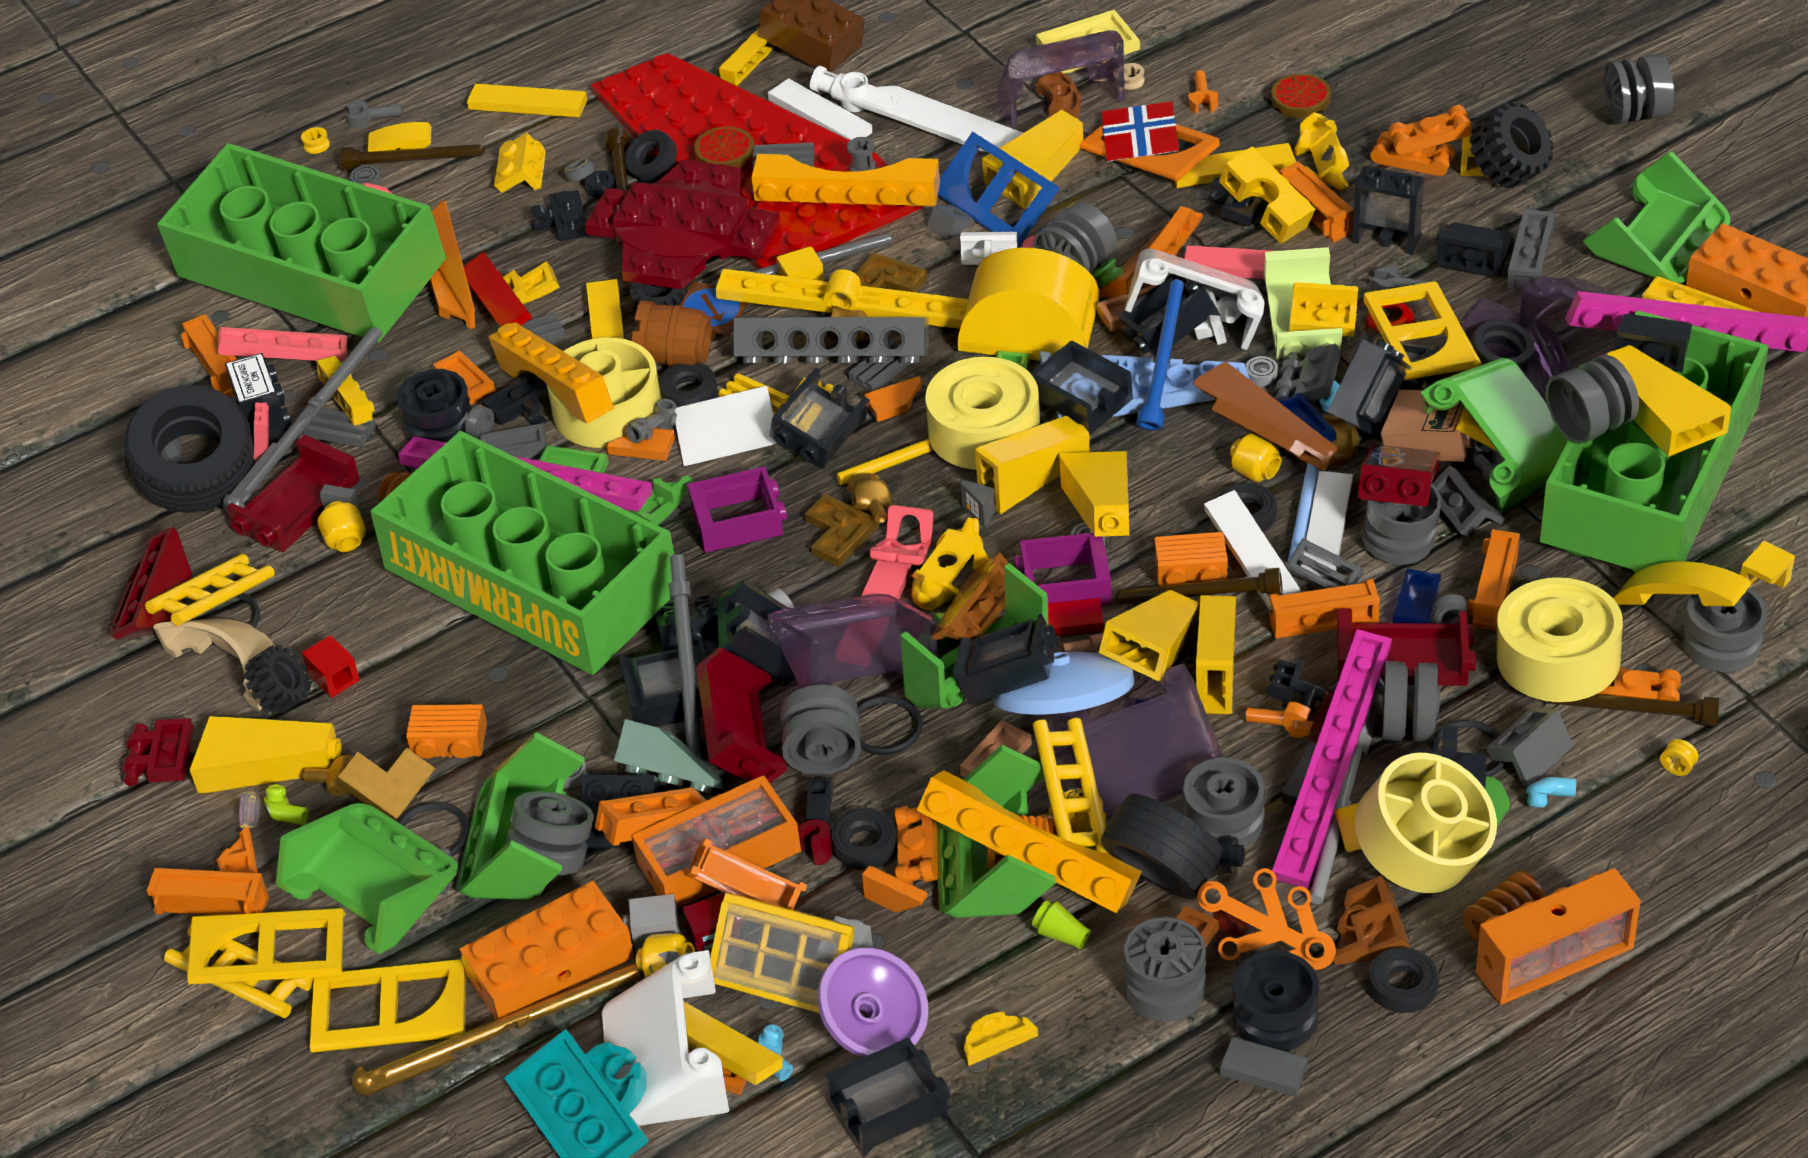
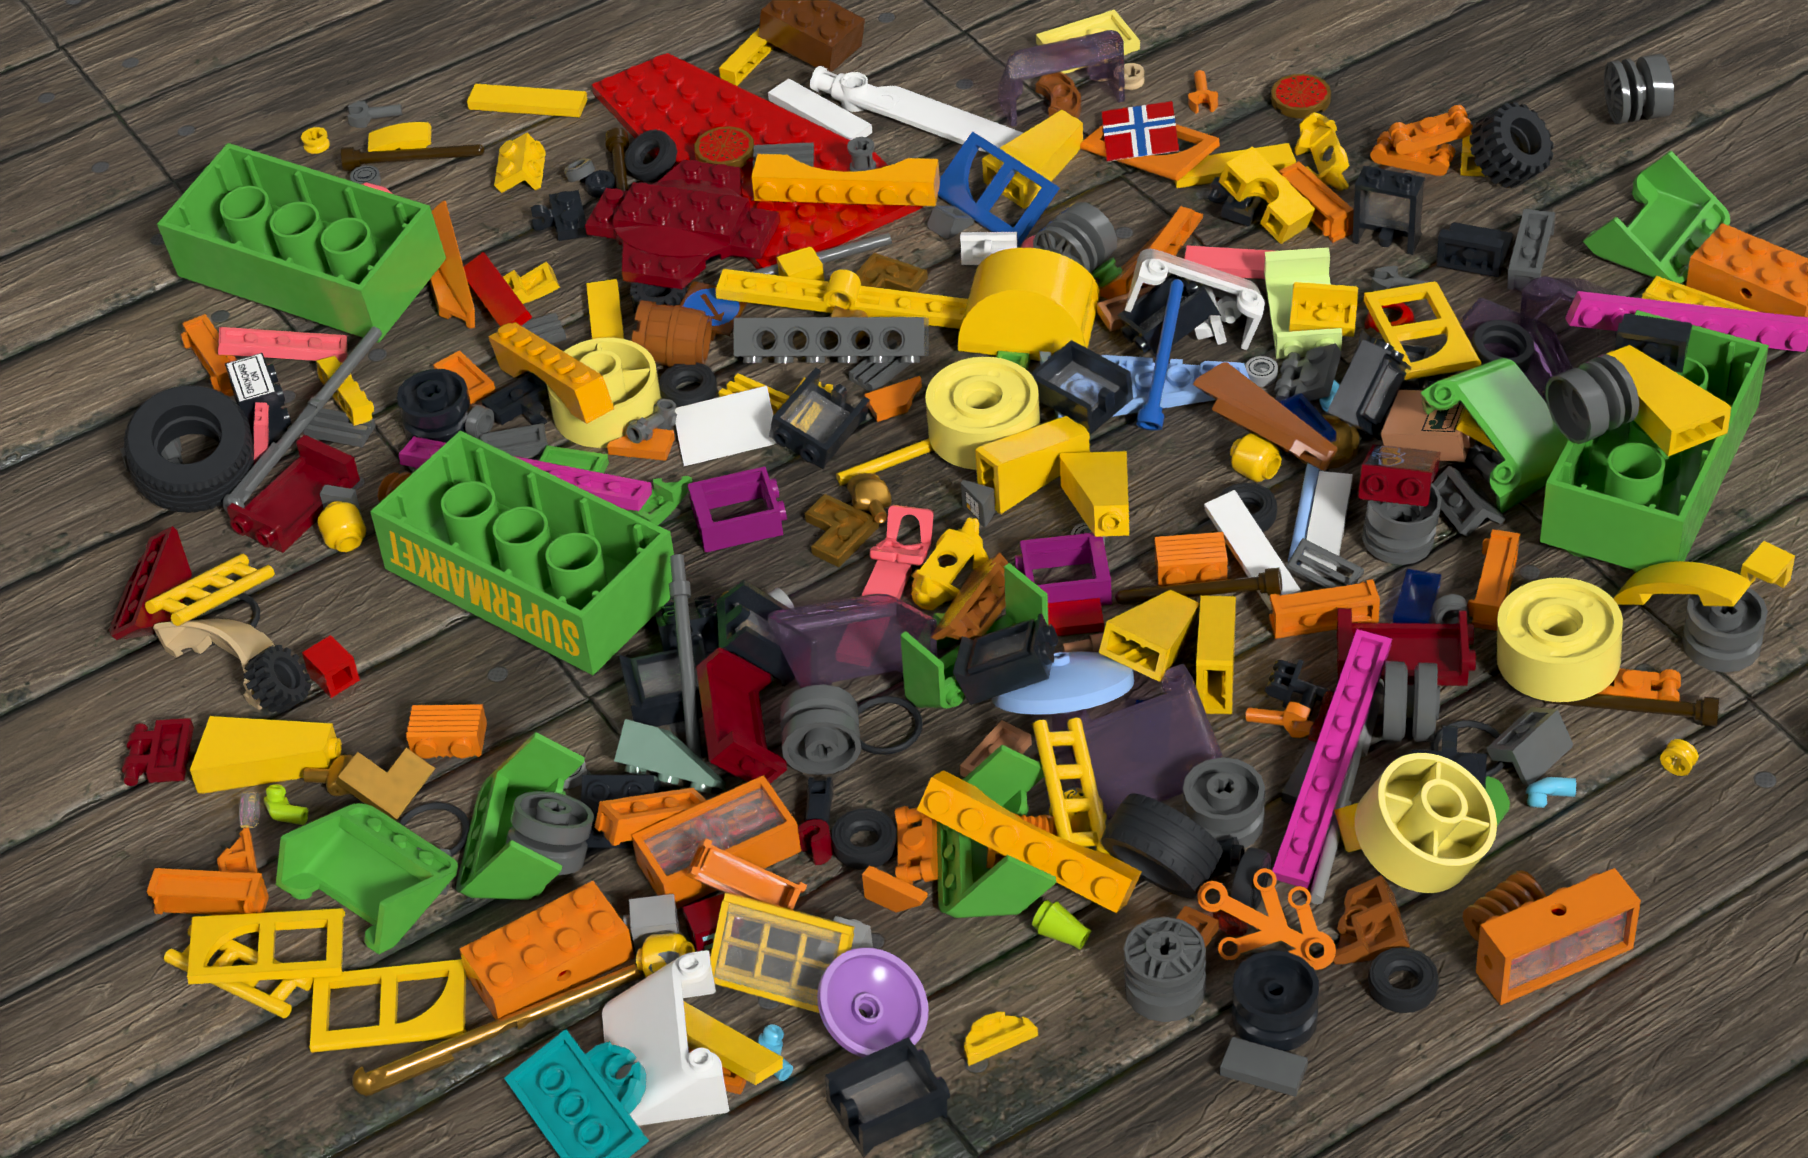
none -> black tyre [1230,847,1271,910]

